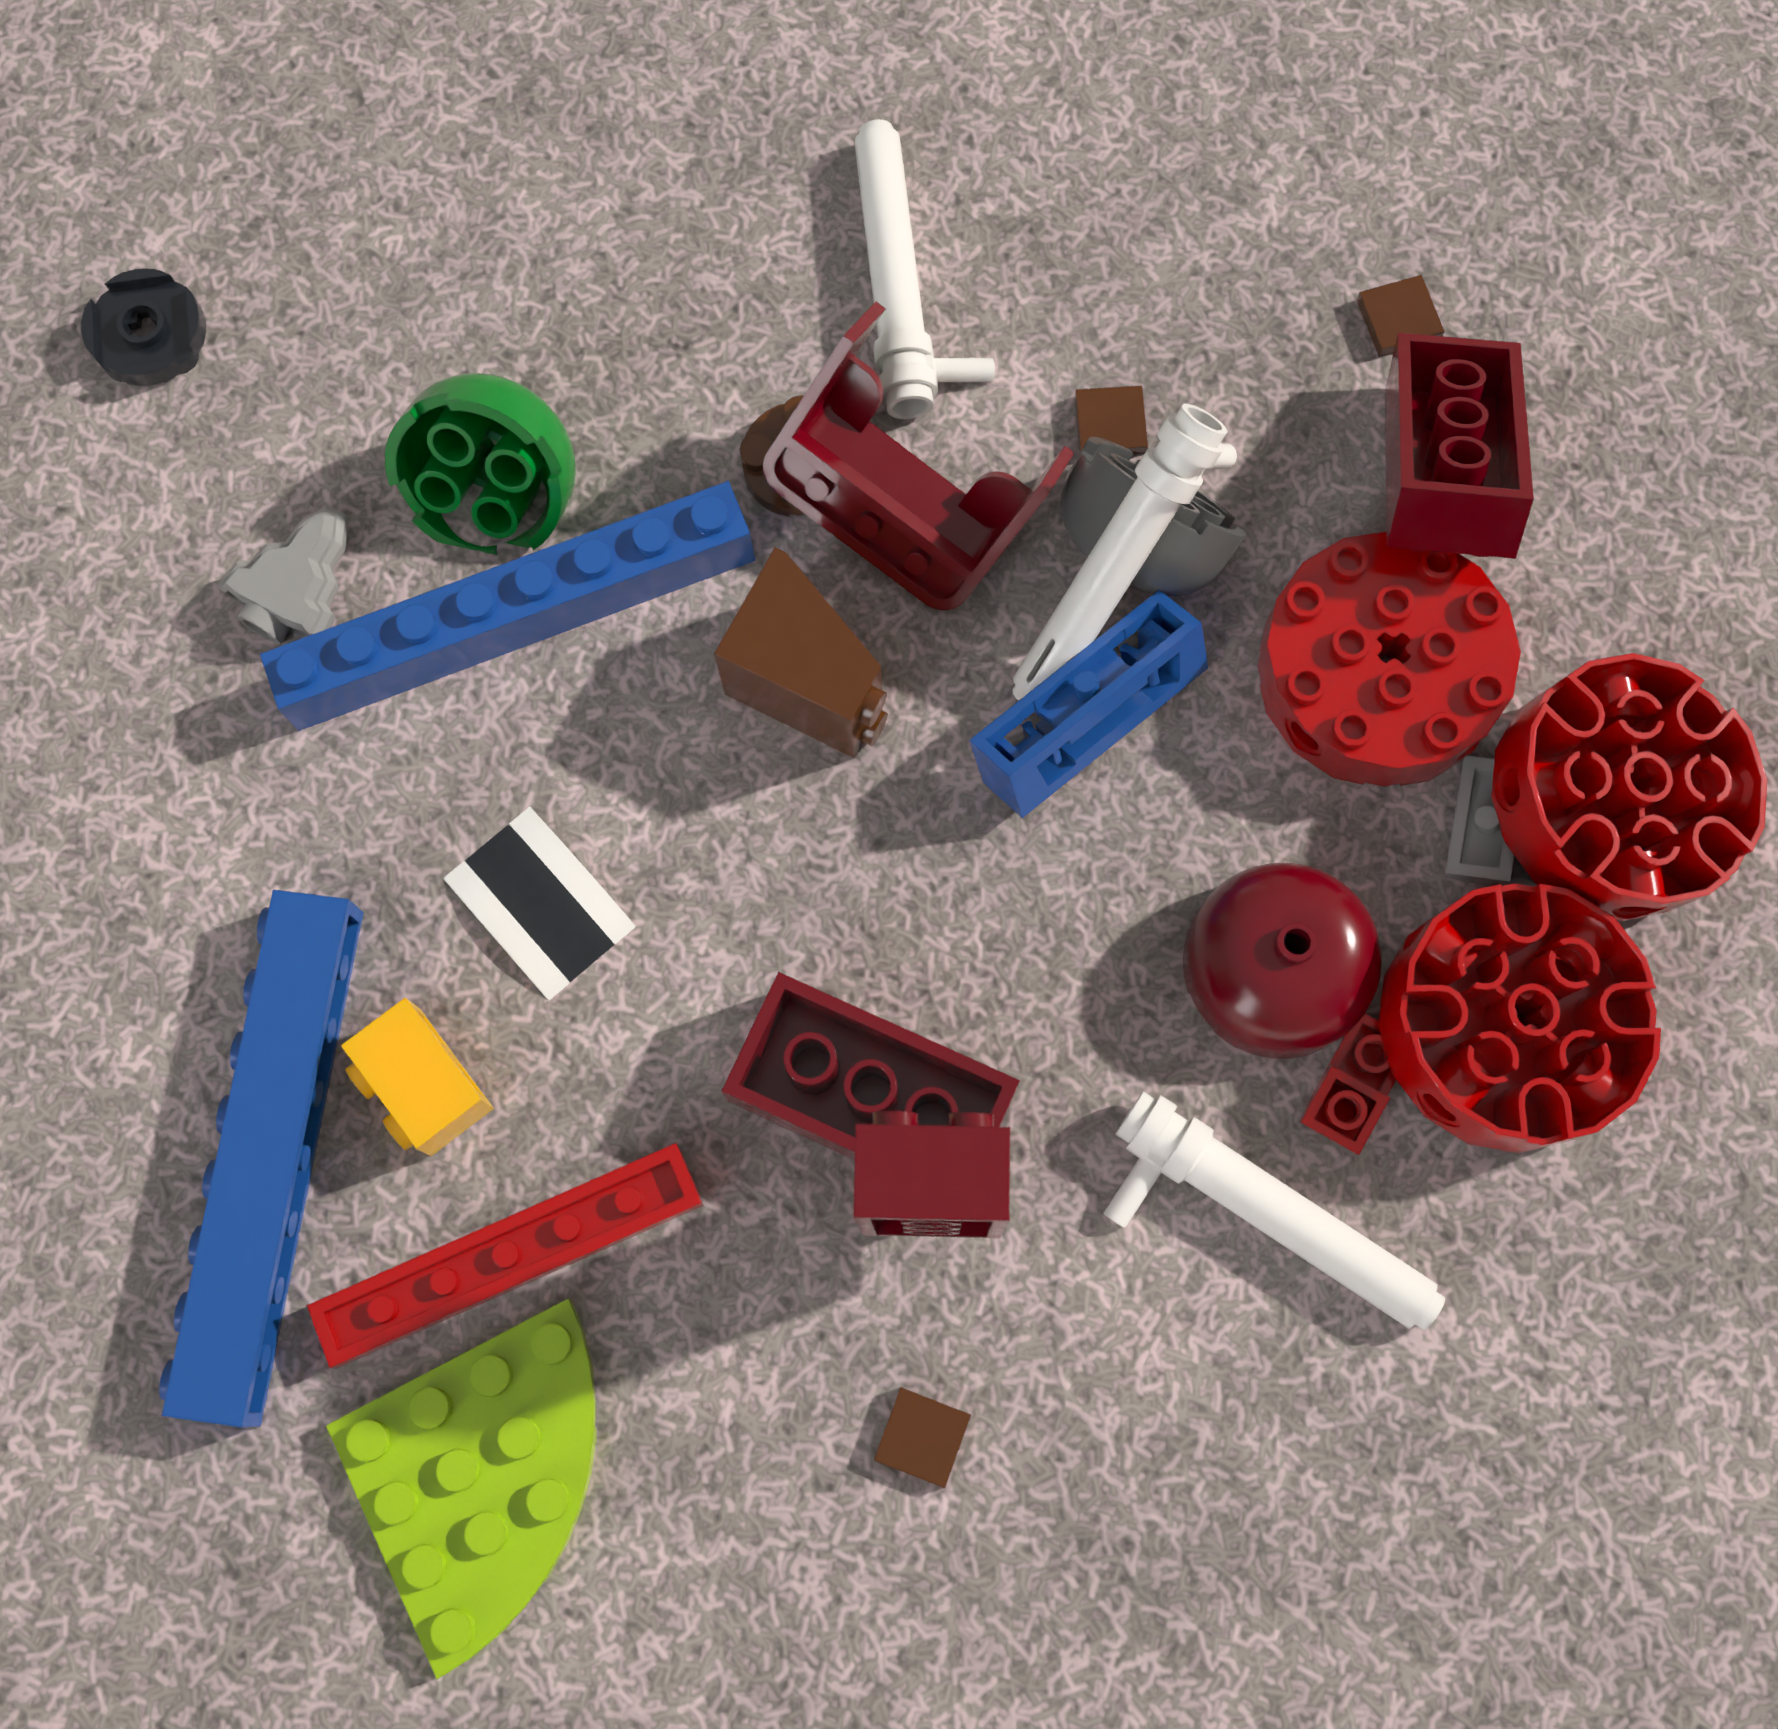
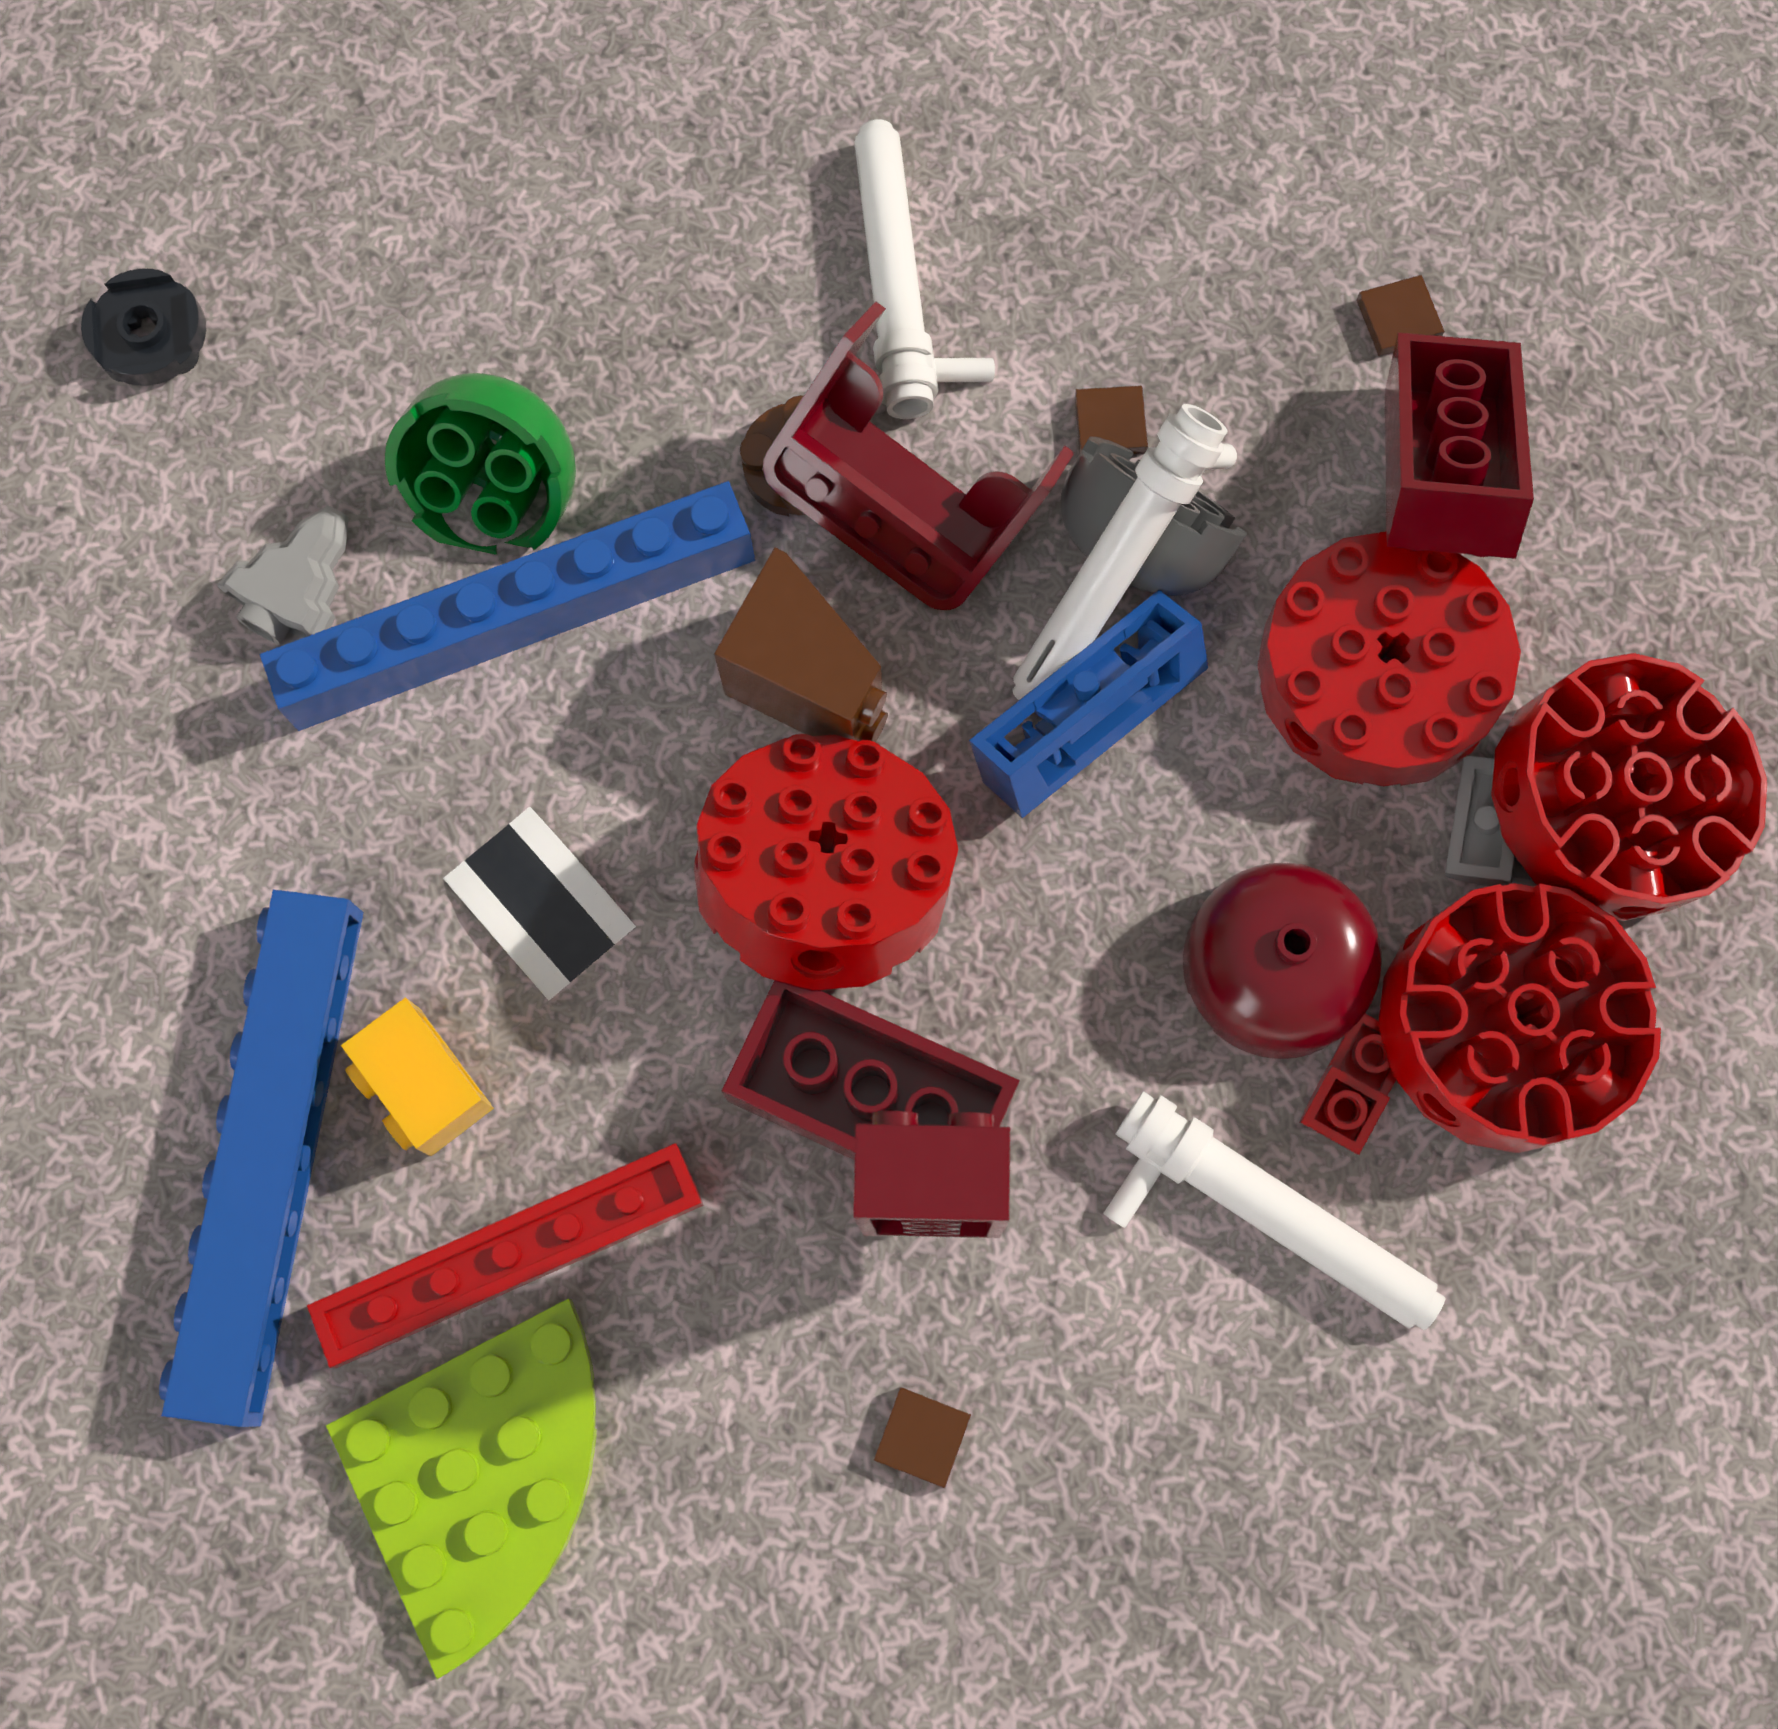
none -> red brick [694,734,958,990]

